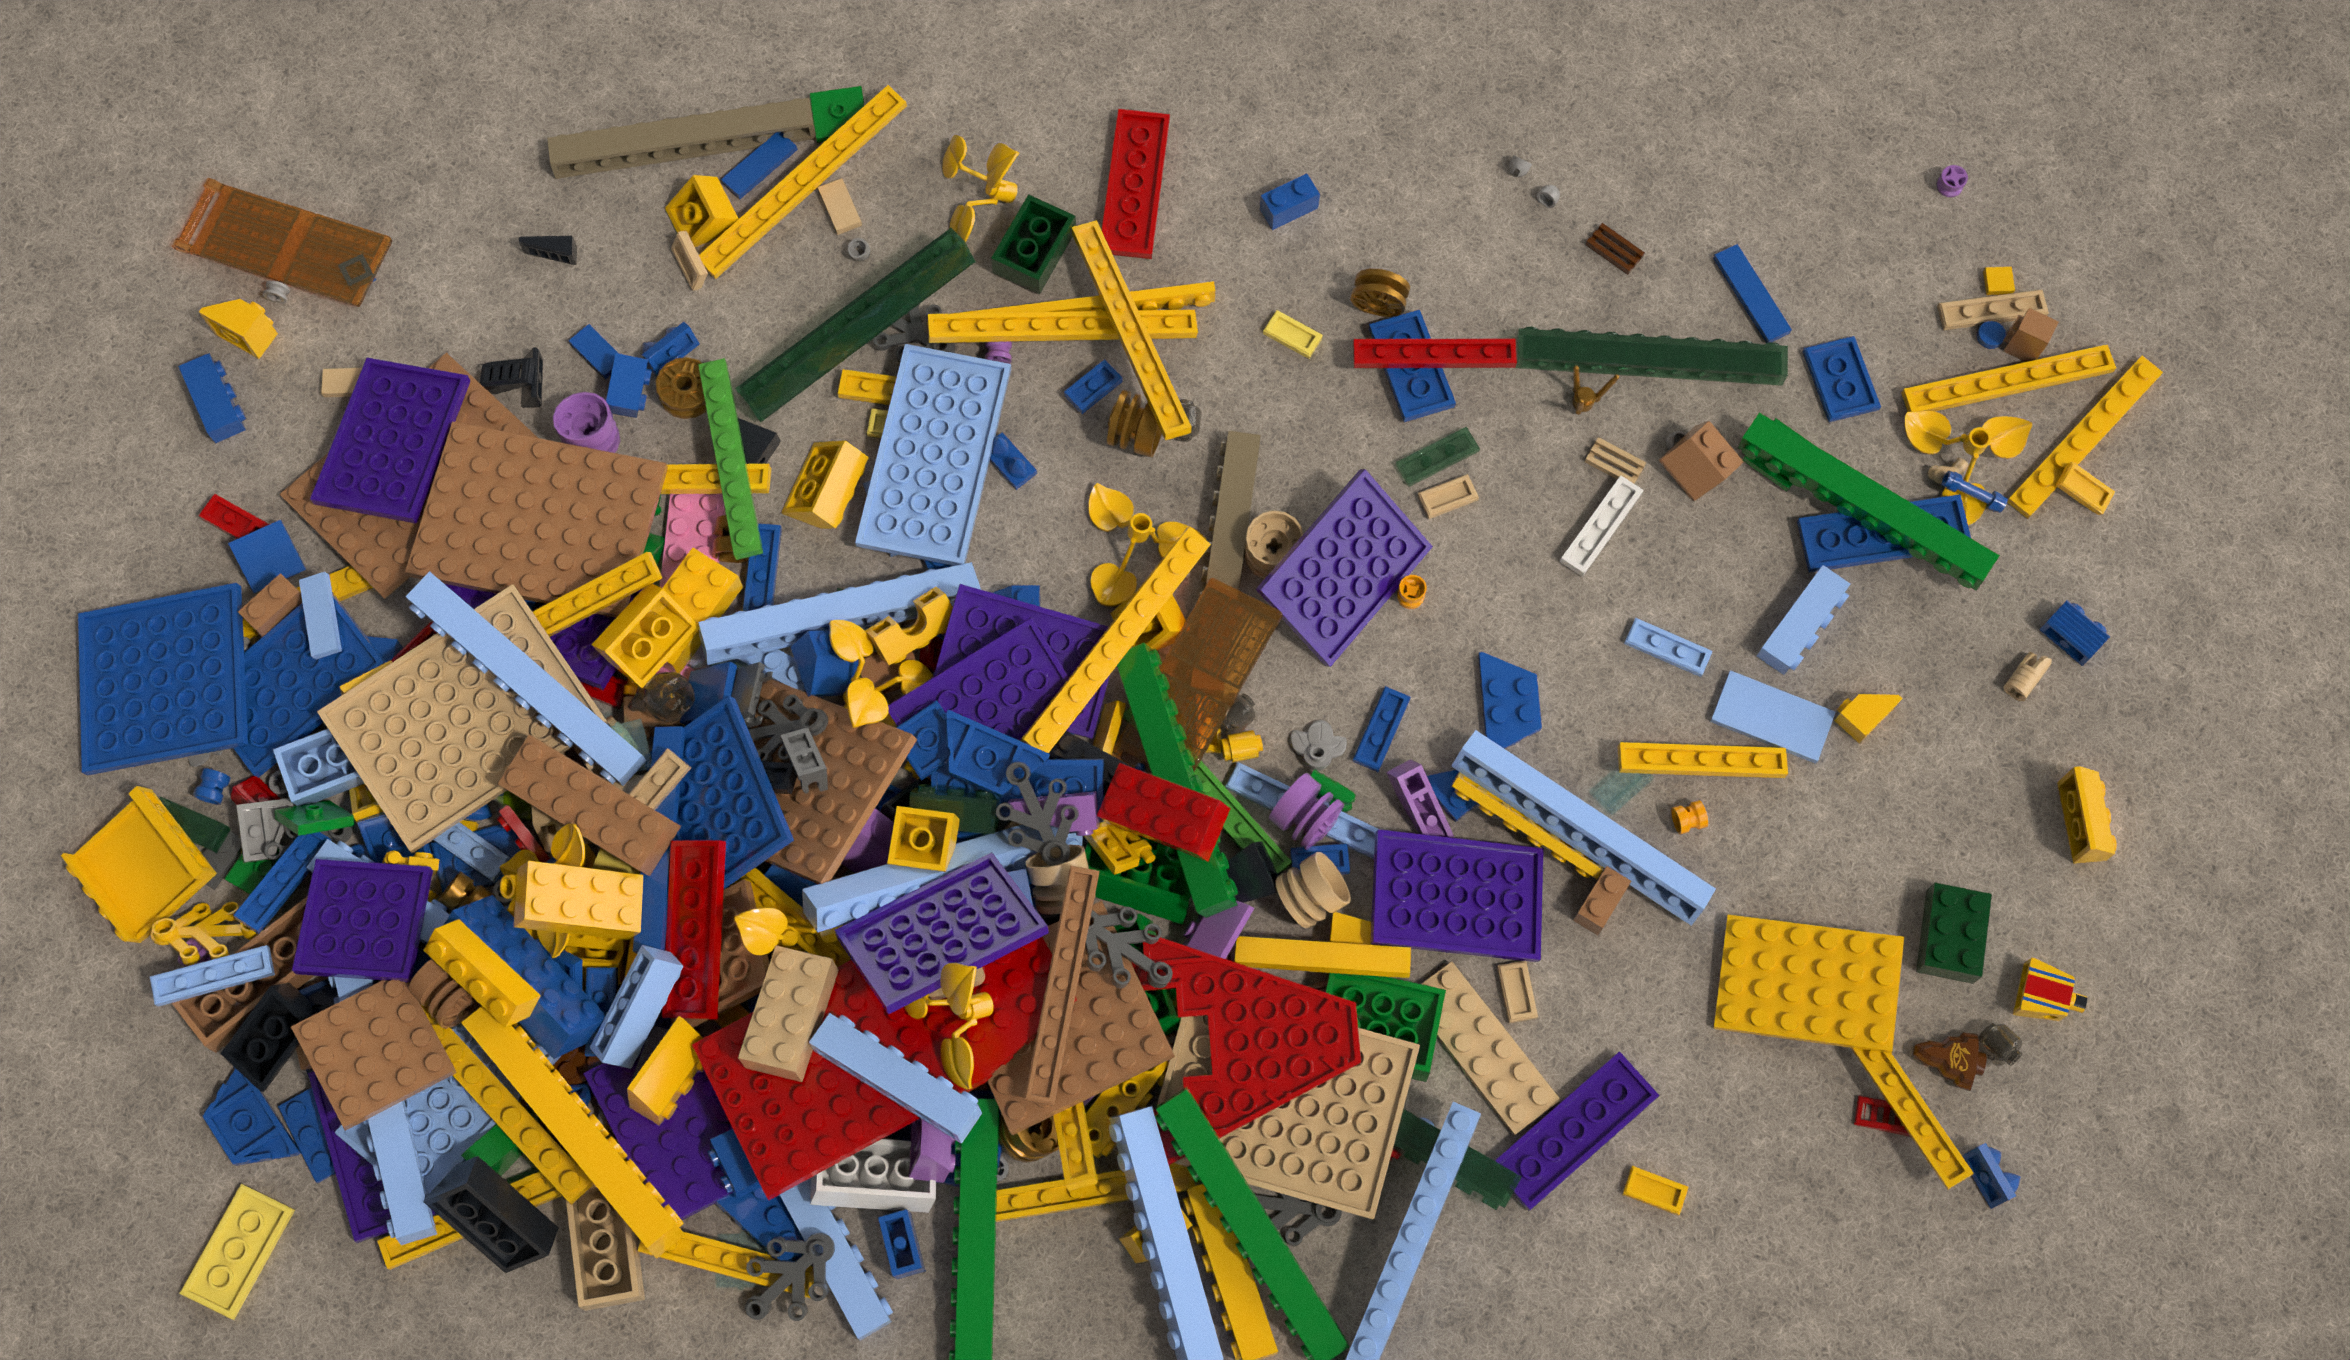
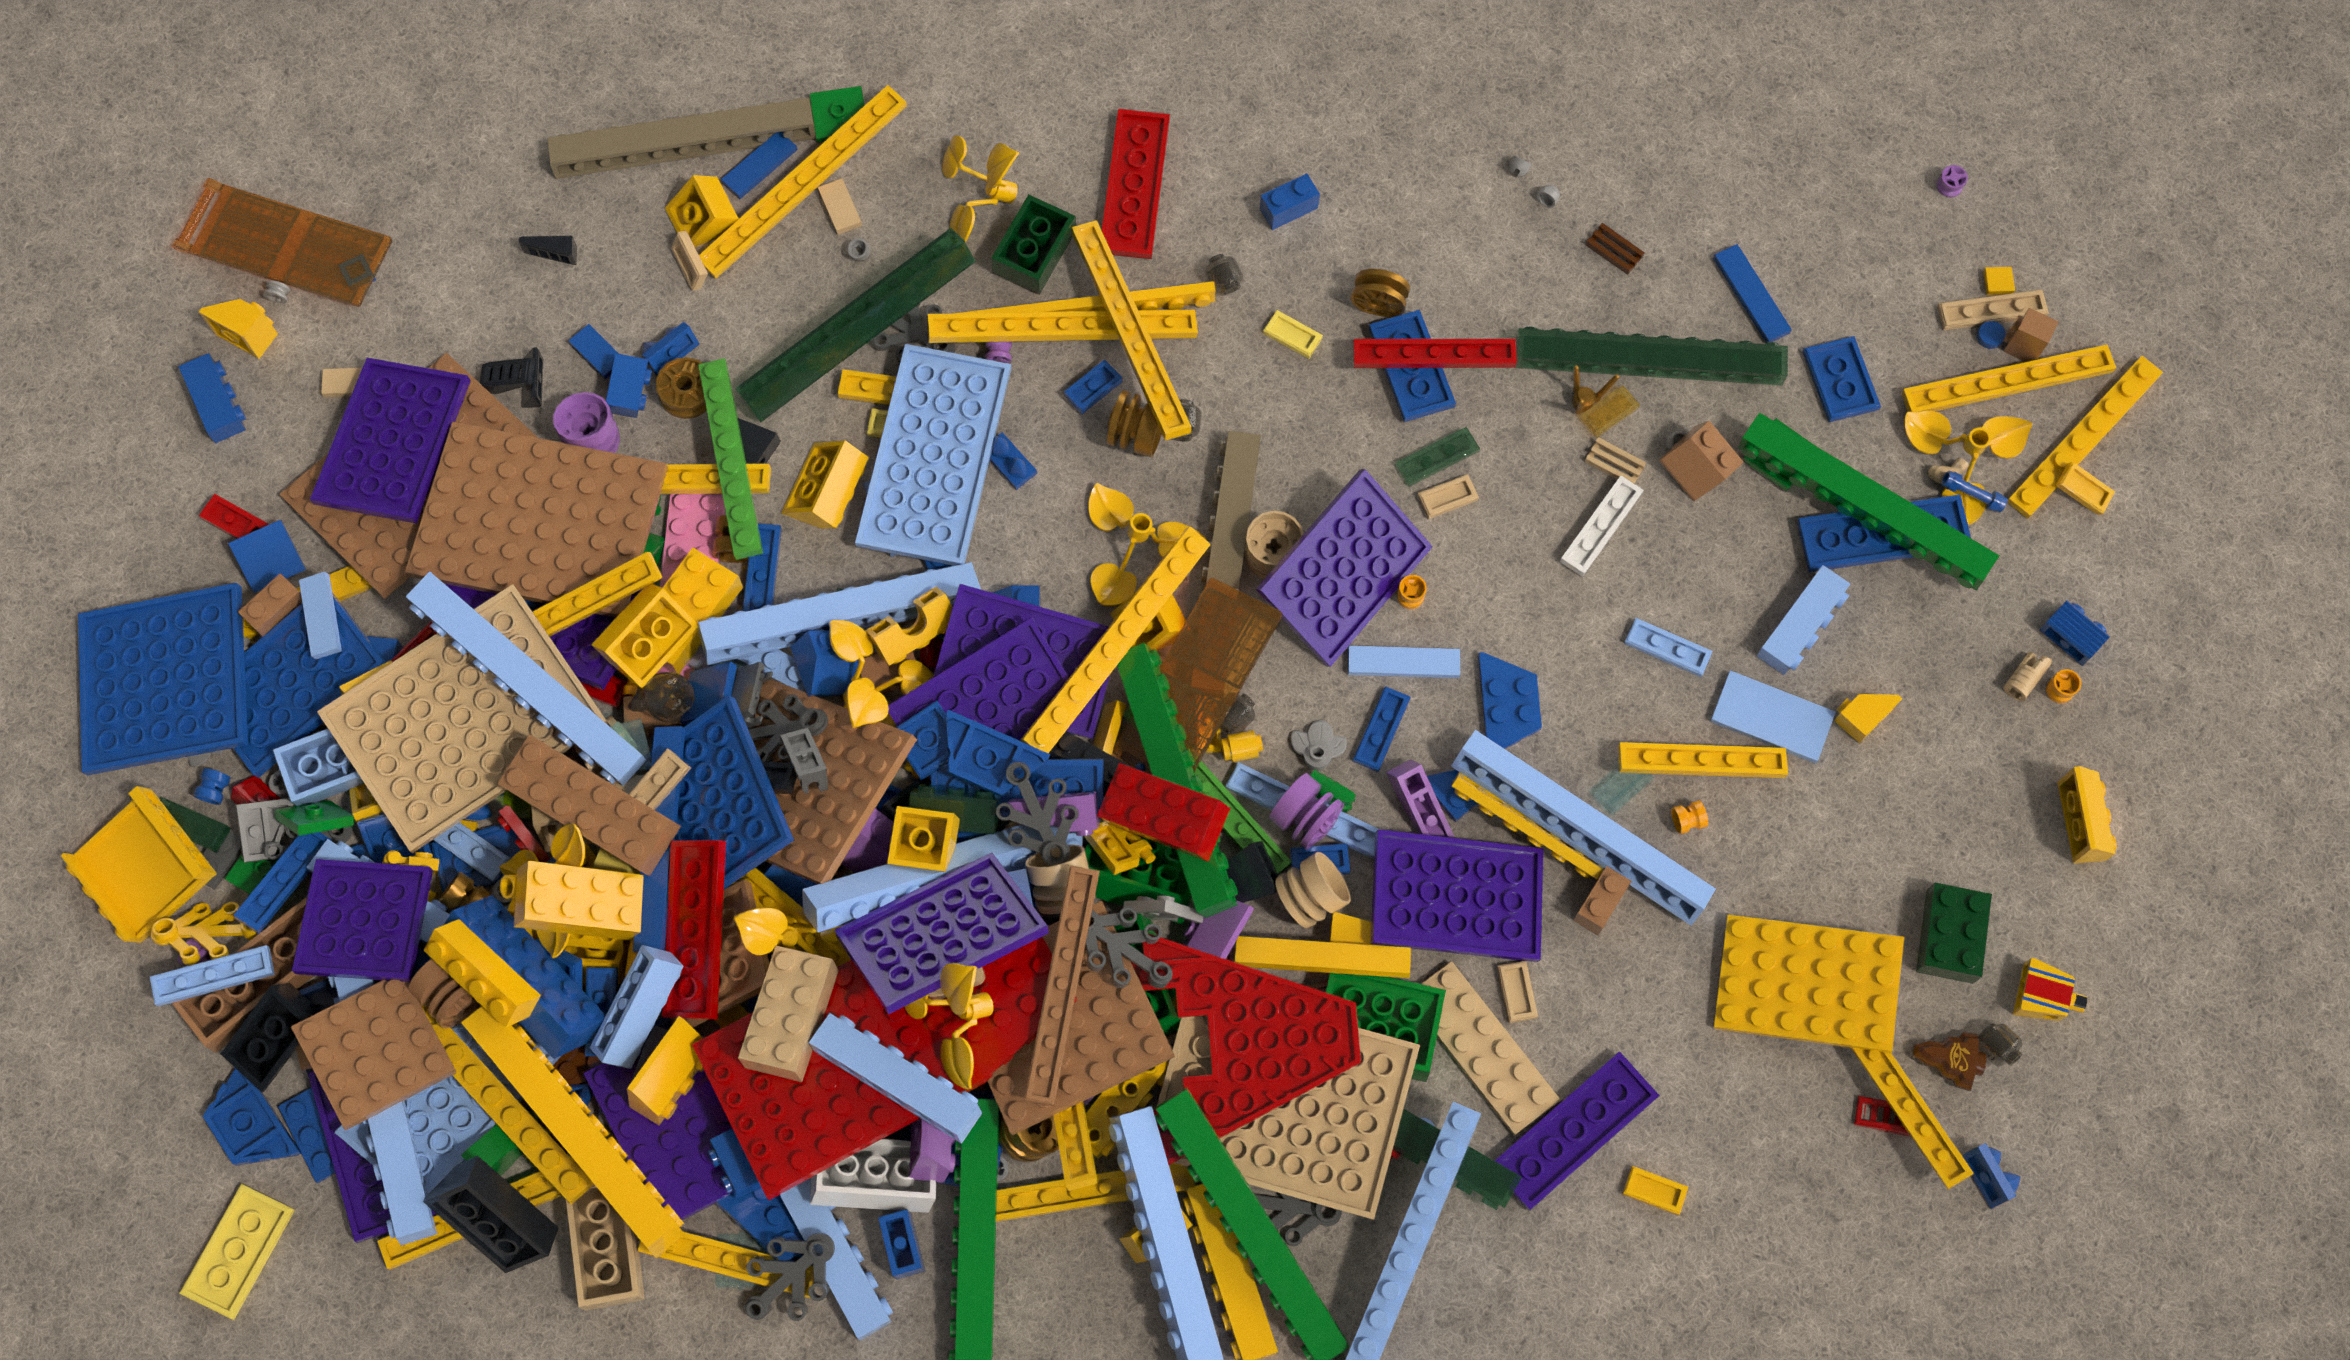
none -> light grey wing [1123,896,1203,923]
none -> clear smoke head [1204,254,1243,296]
none -> light blue tile [1348,646,1460,678]
none -> clear yellow tile [1580,385,1640,438]
none -> light orange wheel [2046,669,2082,704]

